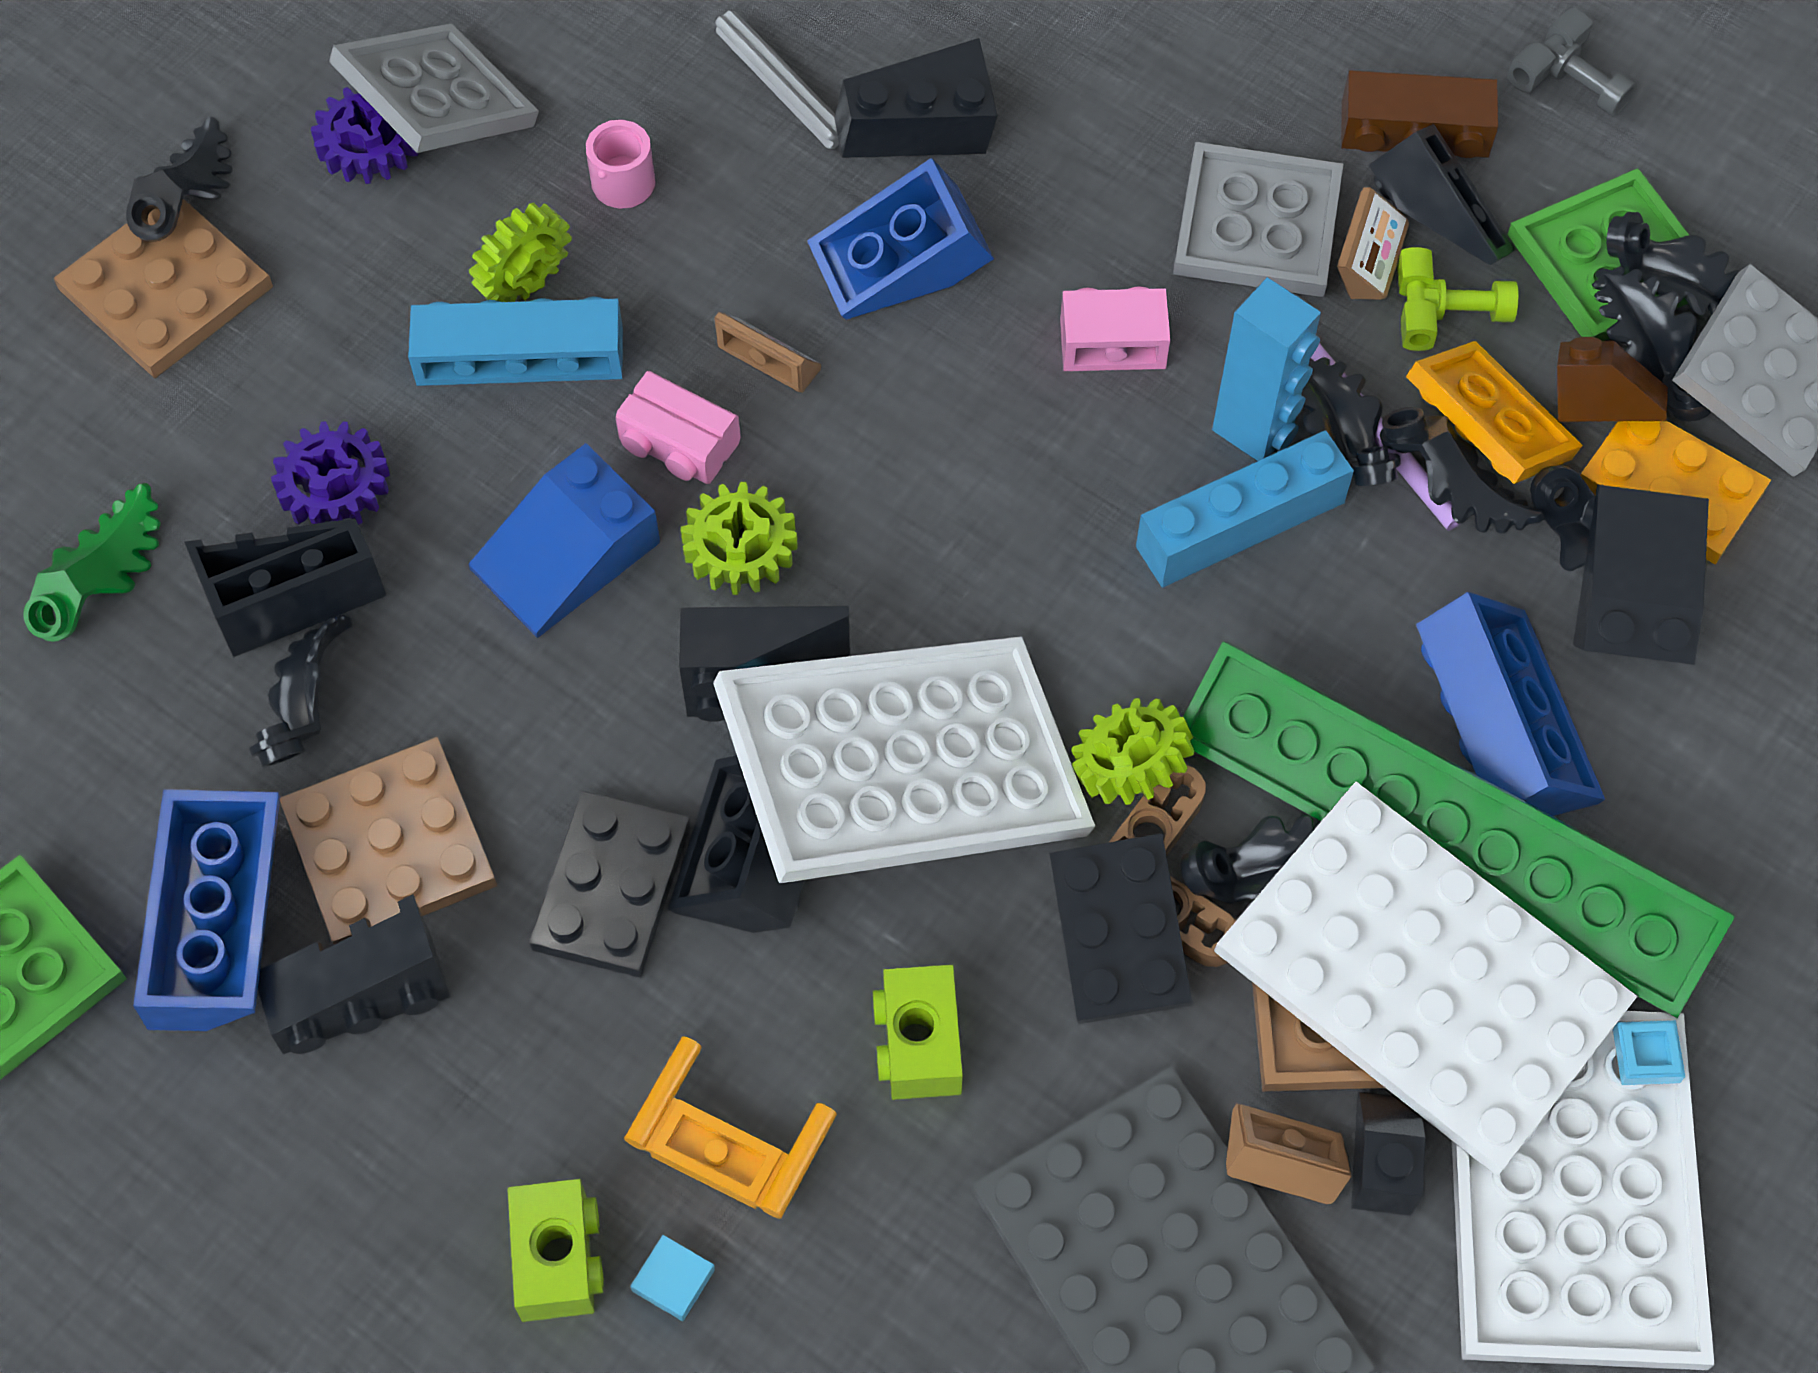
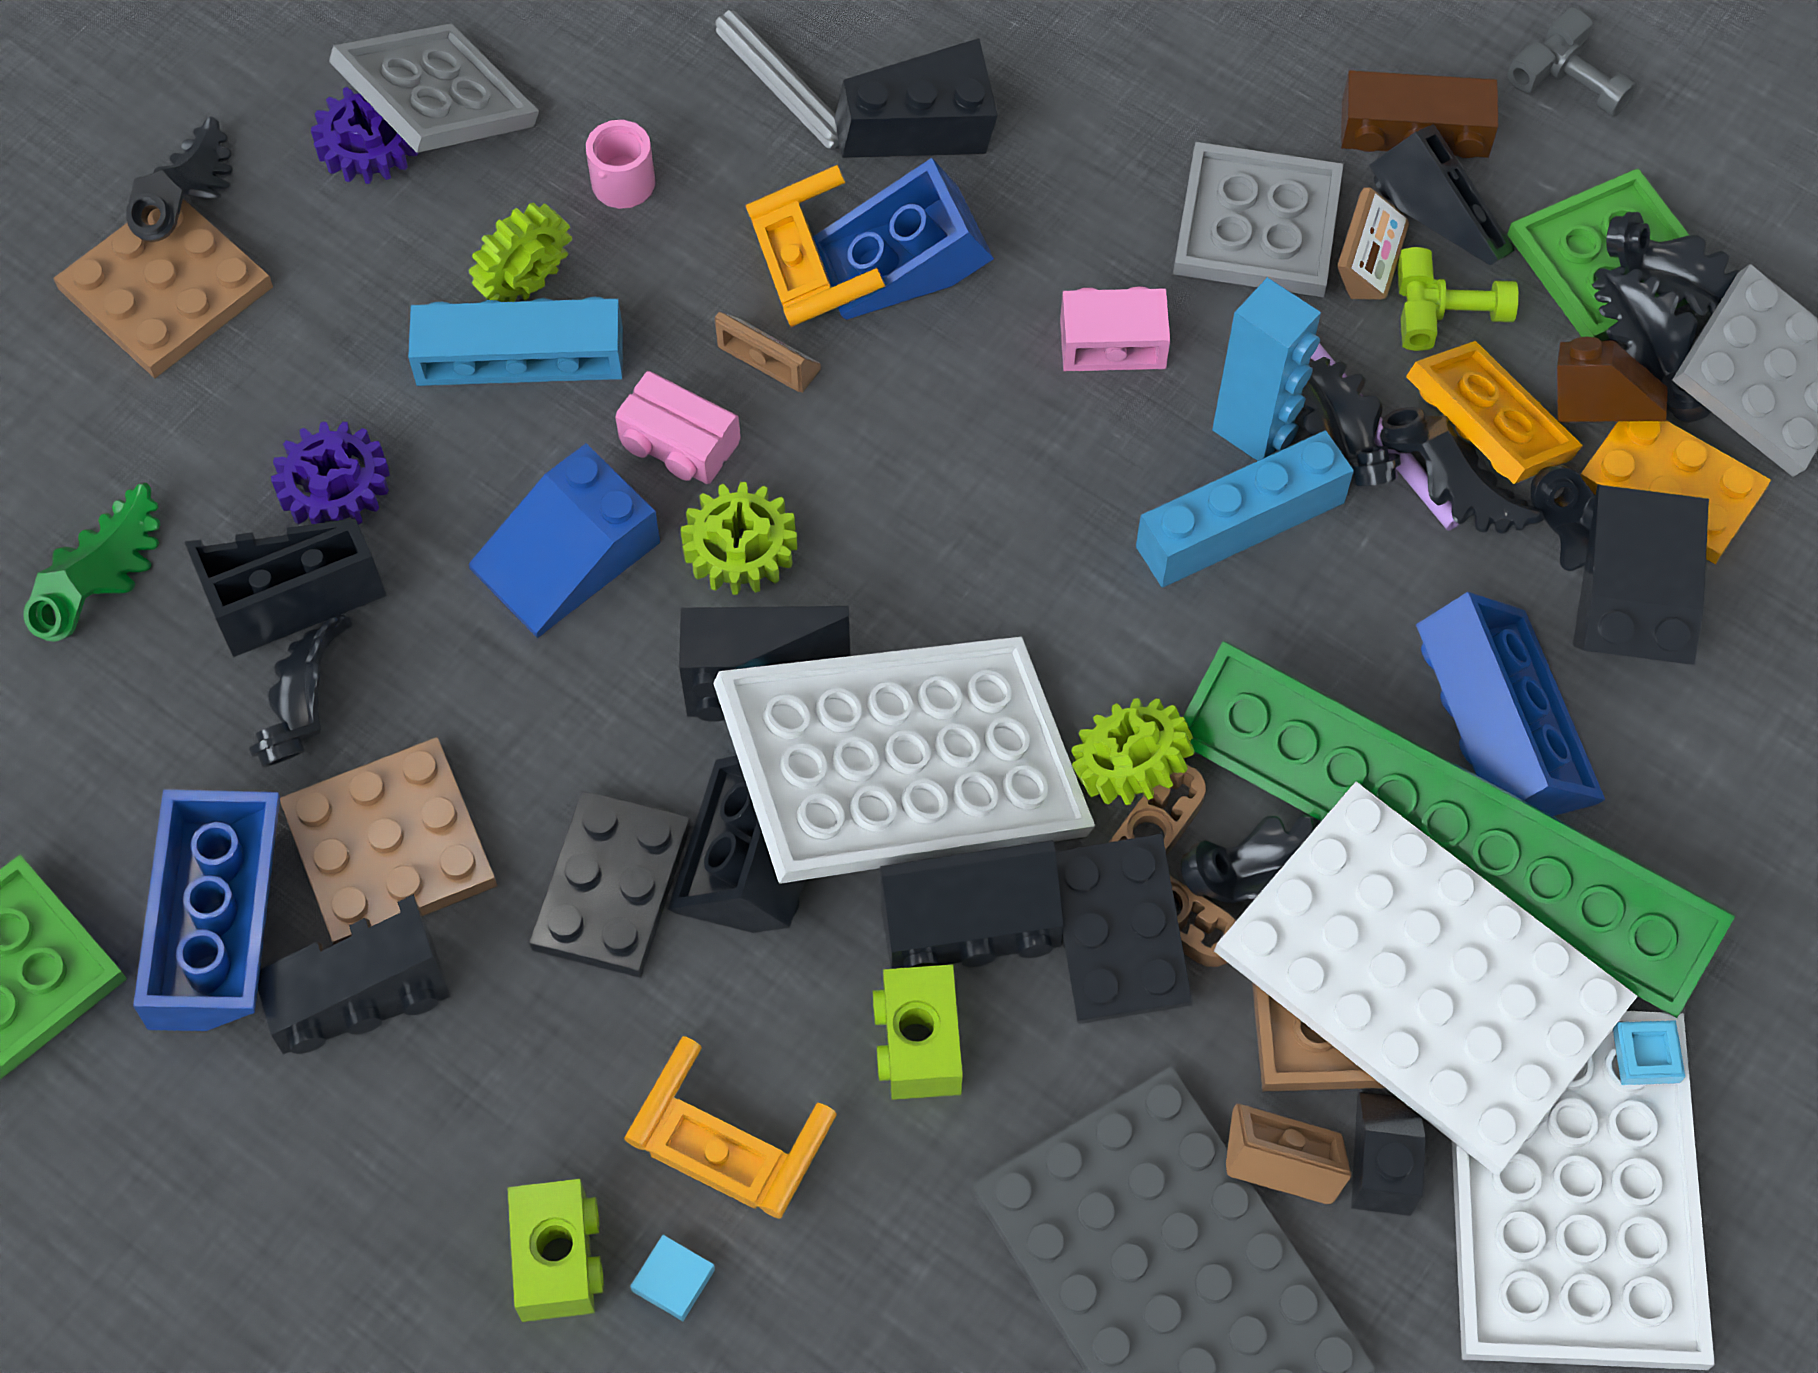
none -> light orange plate [746,164,885,327]
none -> black slope [880,840,1063,969]

